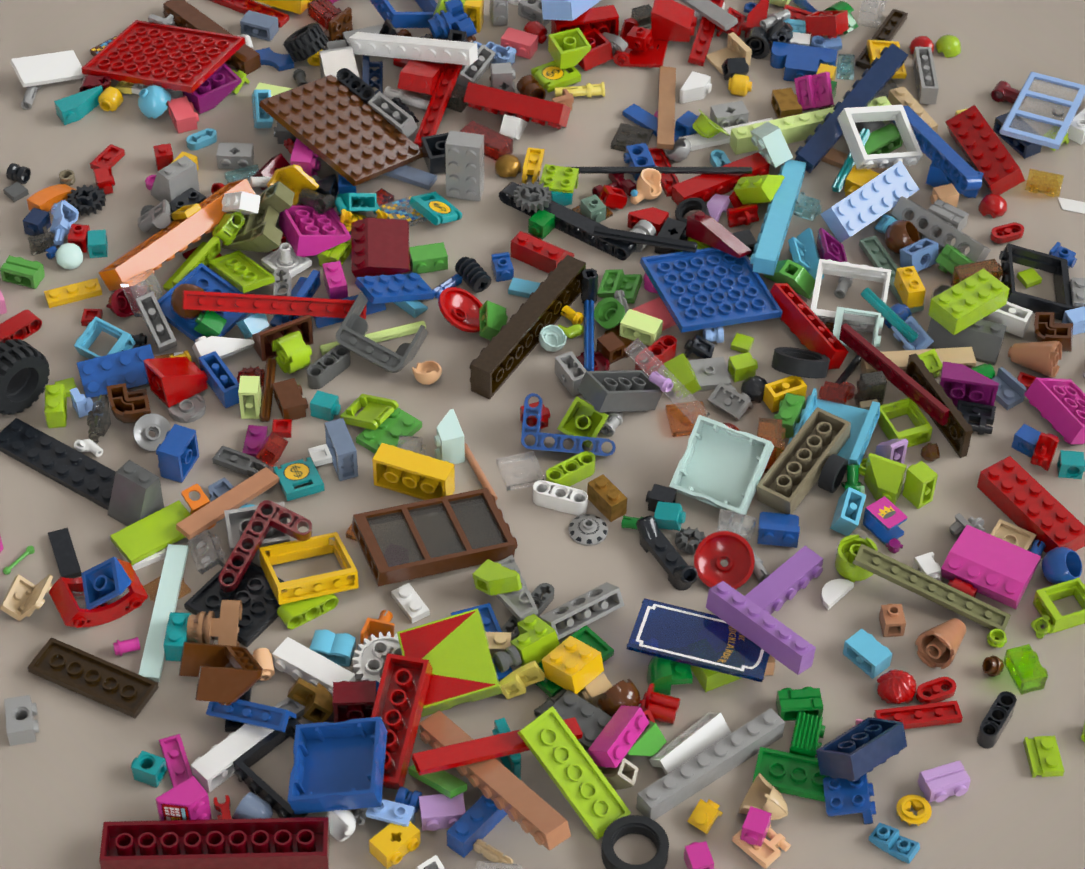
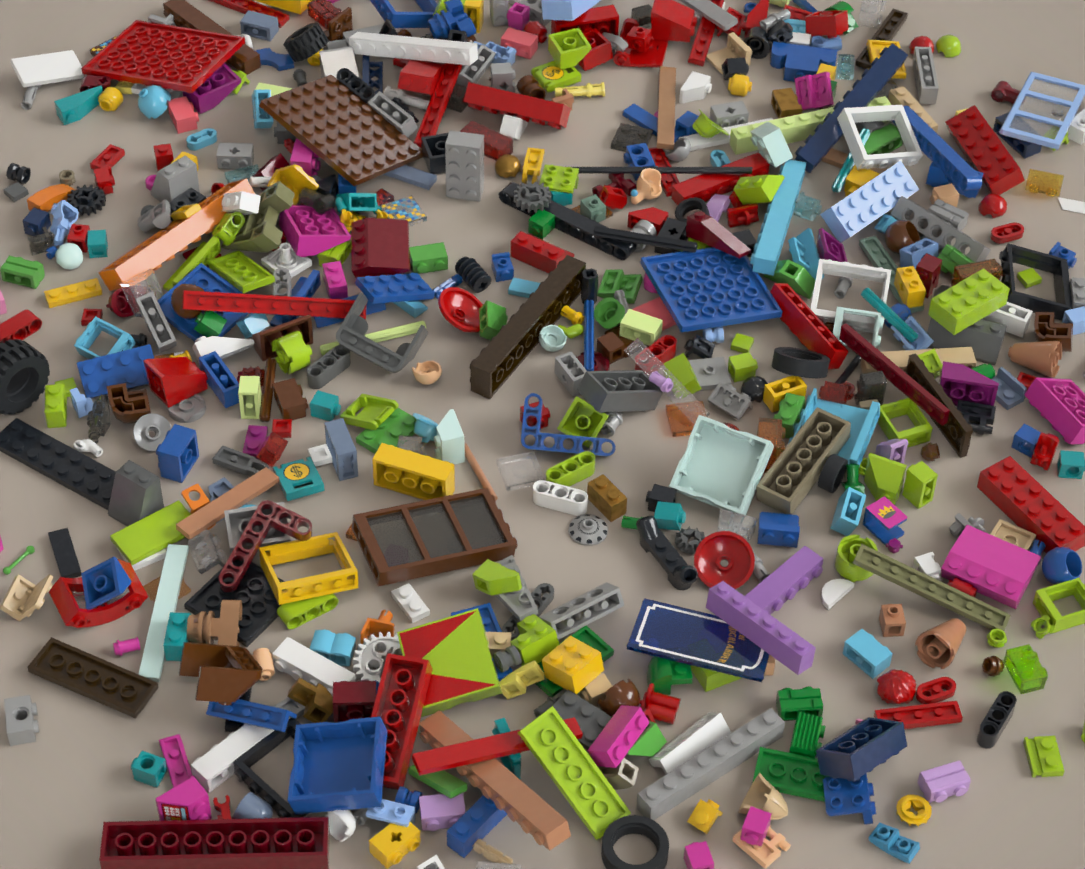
teal container [409,191,462,225] -> none
none -> medium azure piece [413,413,438,443]
none -> dark pink brick [507,2,530,31]
none -> dark red brick [916,253,942,298]

